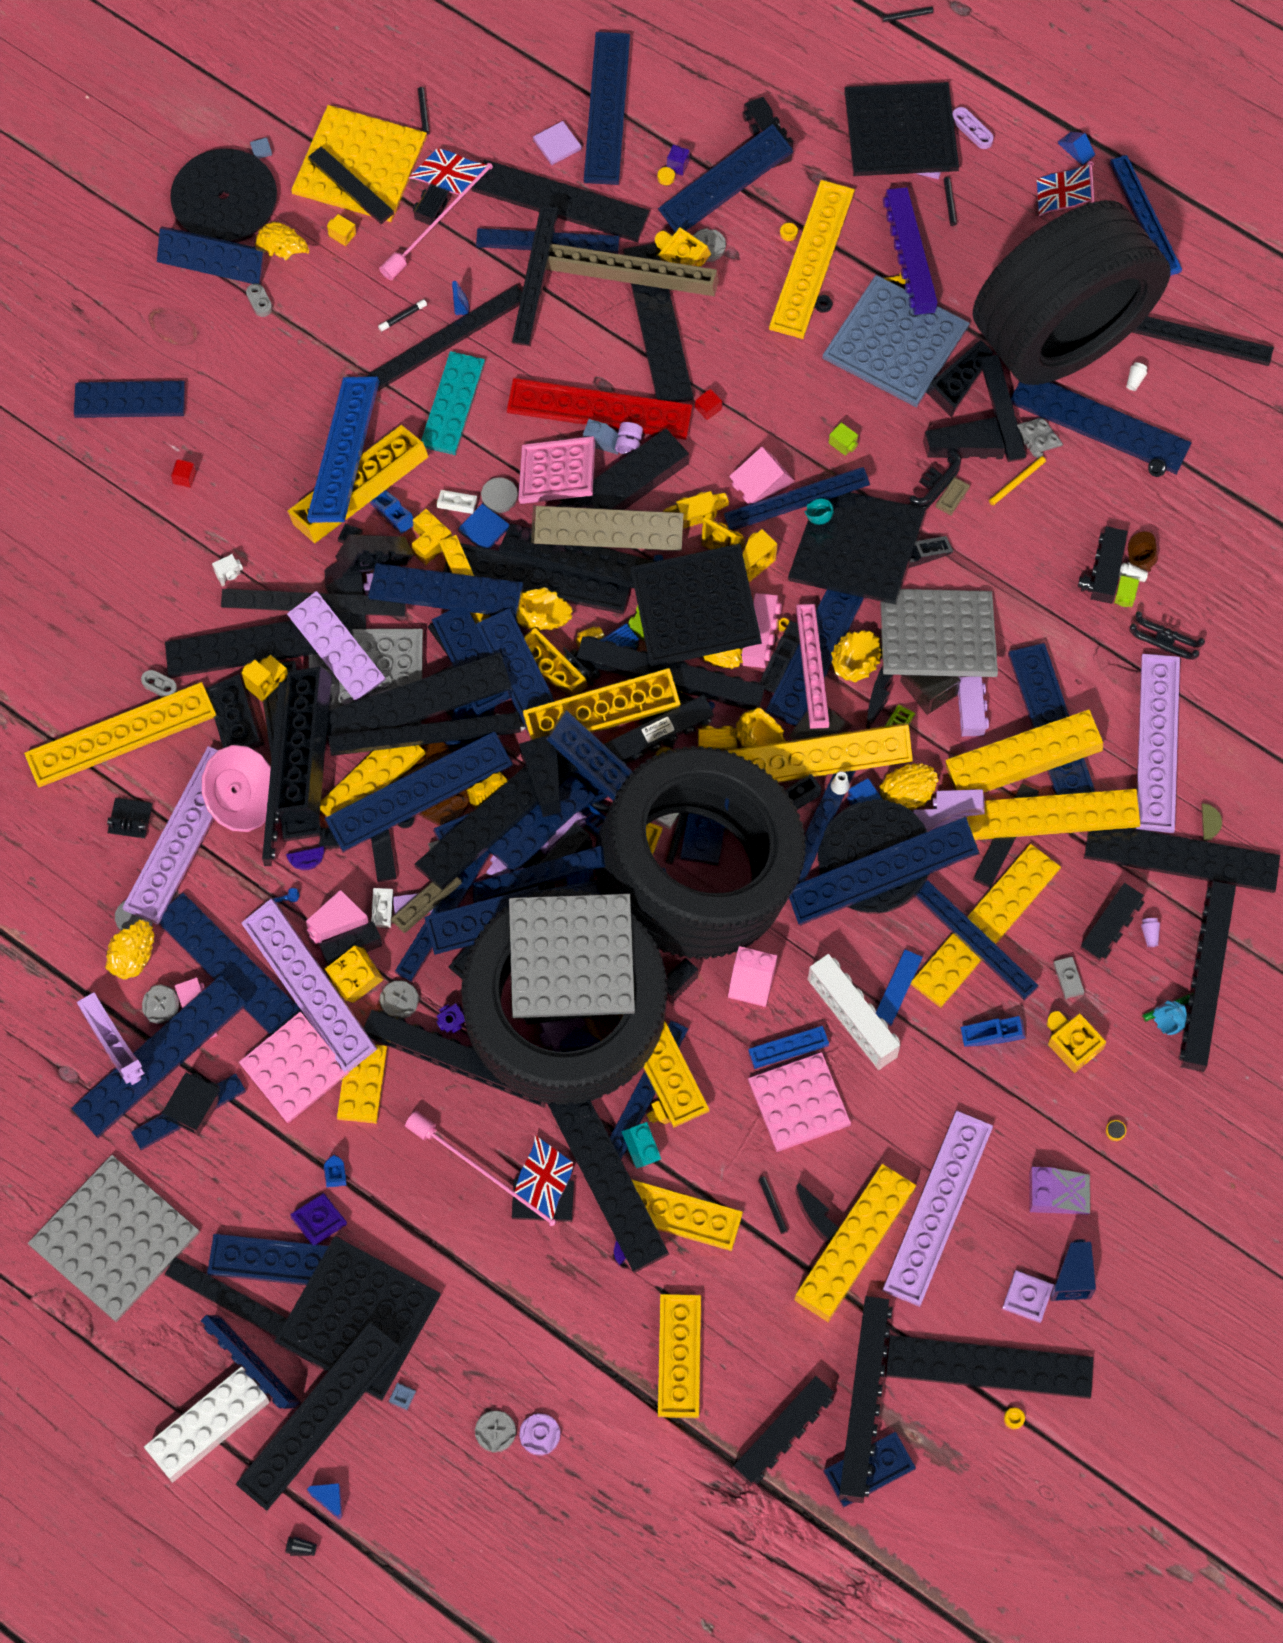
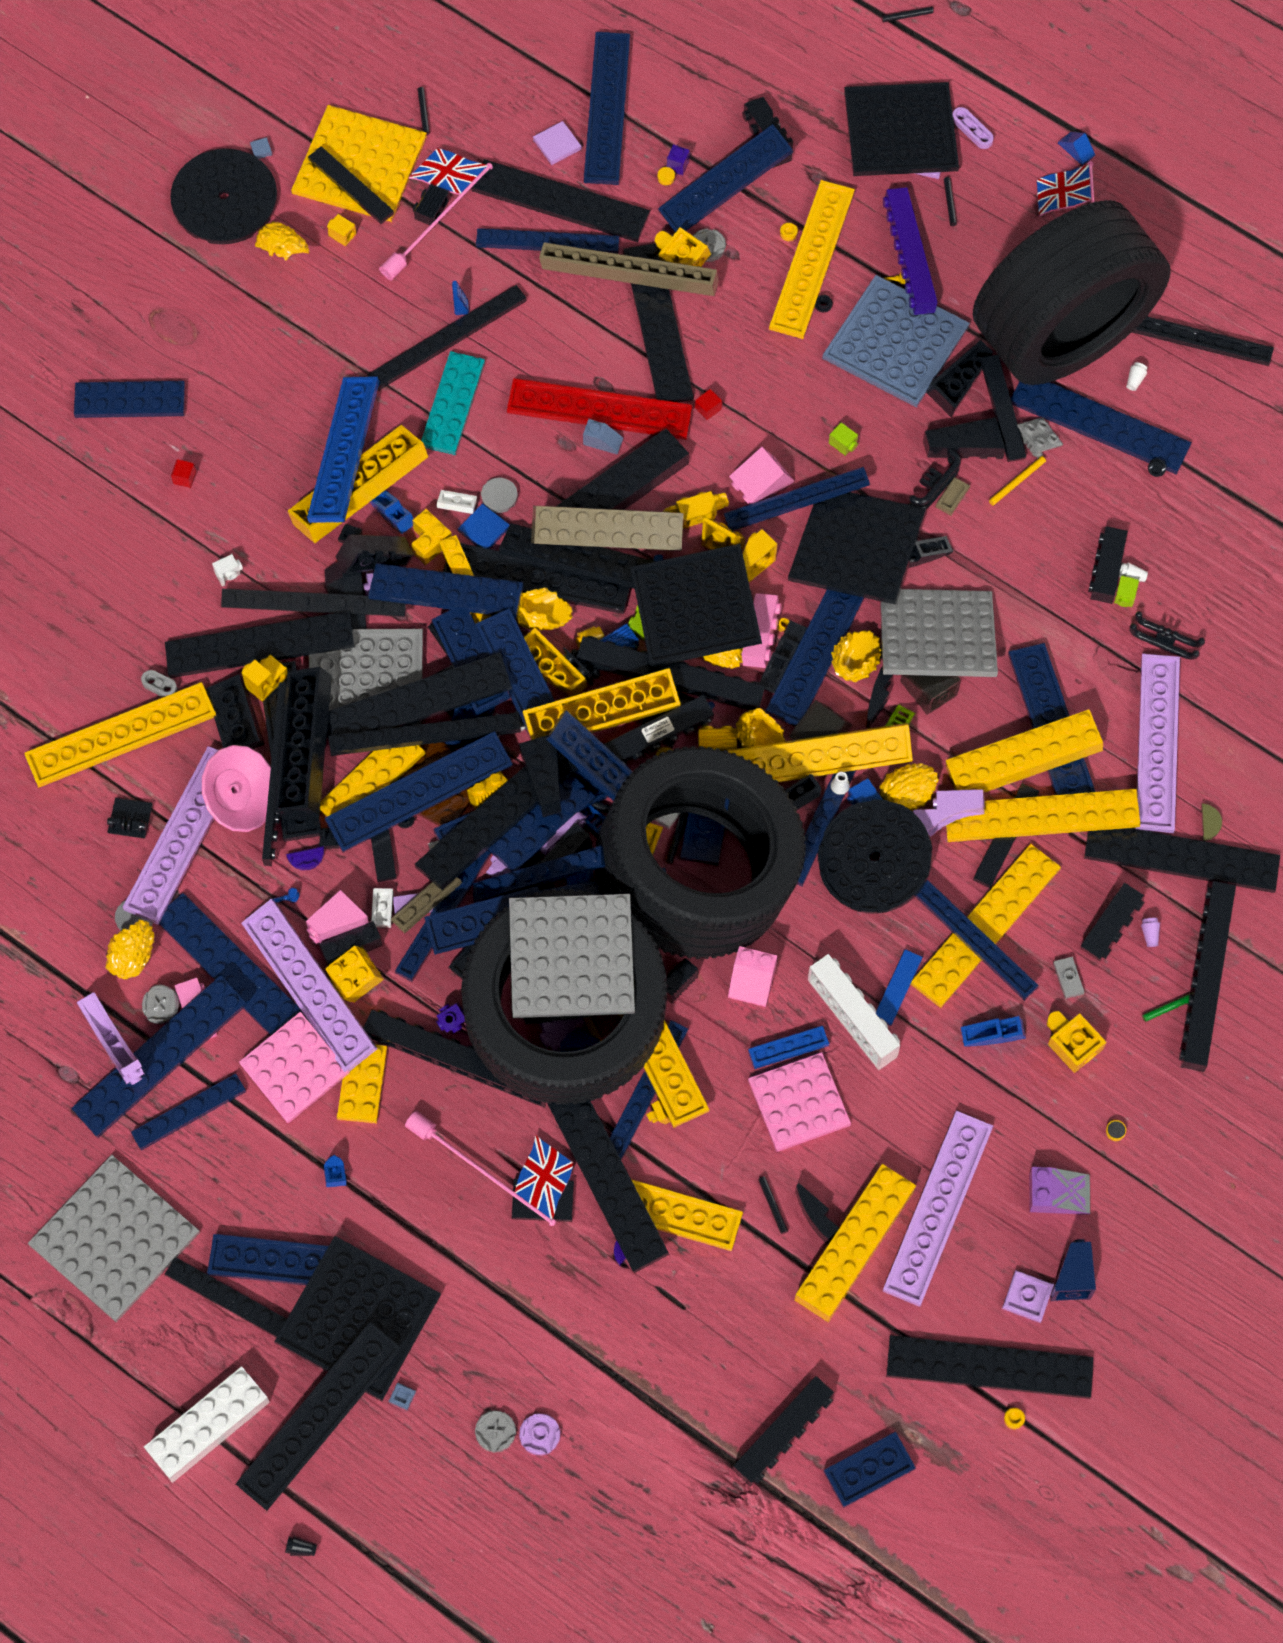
dark blue plate [157,226,265,284] -> none
black brick [162,1072,222,1136] -> none
dark blue plate [201,1315,301,1409] -> none
light grey plate [246,284,272,317] -> none
lavender plate [287,591,386,702] -> none
dark purple tile [290,1193,347,1246] -> none
blue slope [307,1483,342,1520] -> none
black bar [378,299,427,332] -> none
light grey tile [380,981,419,1019] -> none
black tile [512,205,559,346] -> none
bright pink plate [519,436,595,504] -> none
lavender wheel [615,422,643,455] -> none
teal brick [621,1122,661,1169] -> none
yellow plate [658,1294,701,1418] -> none
dark blue plate [789,817,980,926] -> none
bright pink tile [796,604,829,728] -> none
teal hair [804,498,834,525] -> none
black brick [839,1296,893,1503] -> none
lavender brick [957,677,989,737] -> none
black plate [1078,573,1091,592] -> none
blue tile [1110,155,1182,276] -> none
reddish brown piece [1128,531,1158,572] -> none
dark azure hair [1153,1001,1187,1035] -> none

